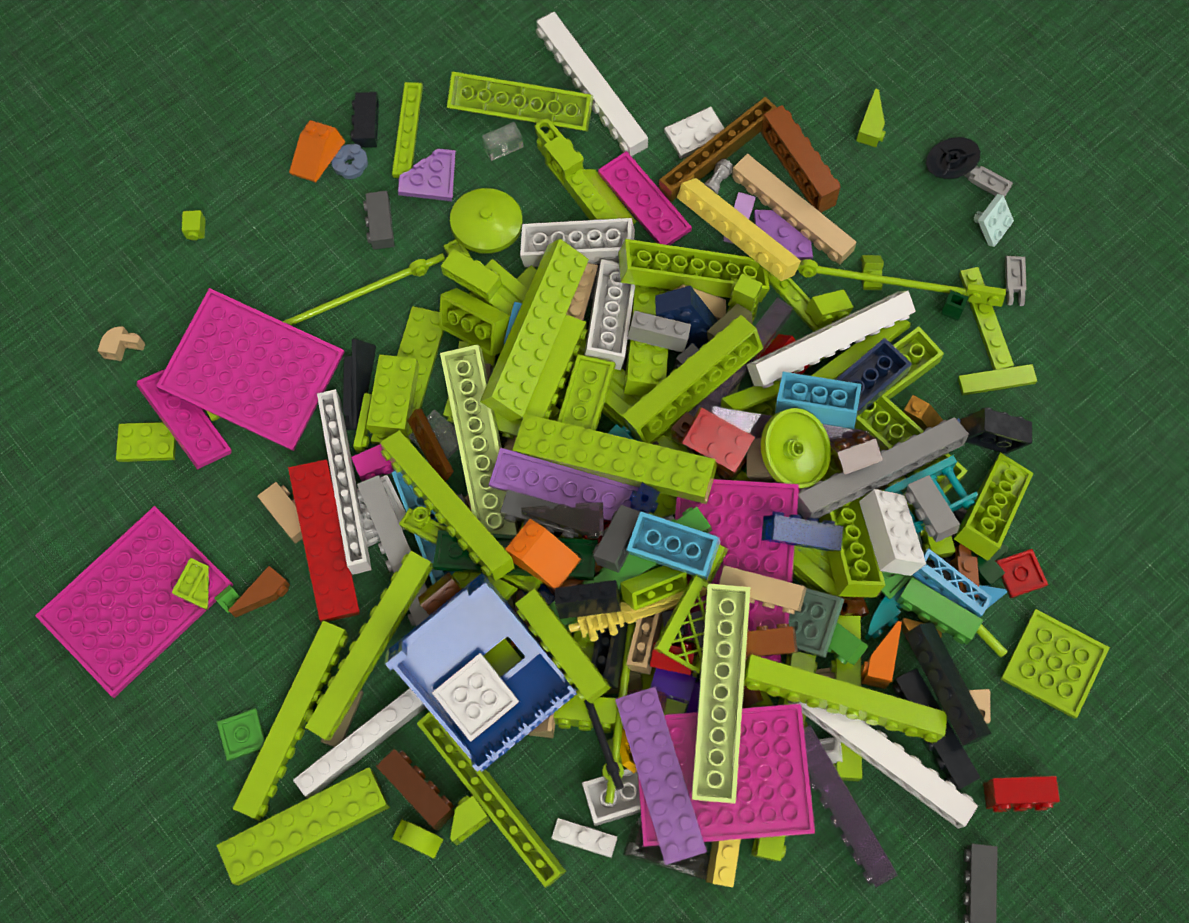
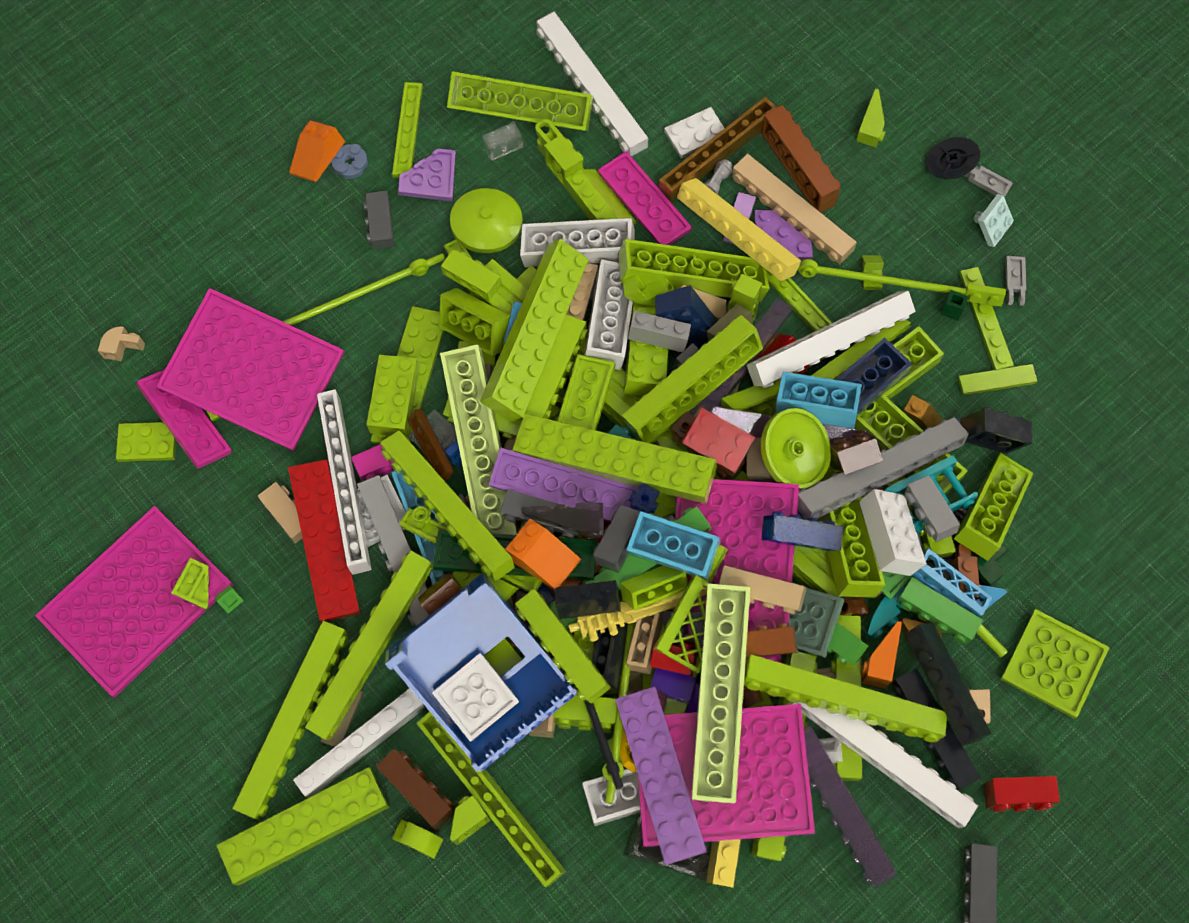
lime brick [182,211,206,240] -> none
bright green tile [217,708,266,761] -> none
dark orange slope [228,566,290,617] -> none
black wedge [343,339,376,431] -> none
black brick [351,92,379,148] -> none
lime plate [353,393,372,453] -> none
white plate [552,818,617,858] -> none
lime brick [806,290,854,326] -> none
red tile [995,549,1048,599] -> none
none -> blue plate [445,440,462,469]
none -> lime brick [623,275,674,306]

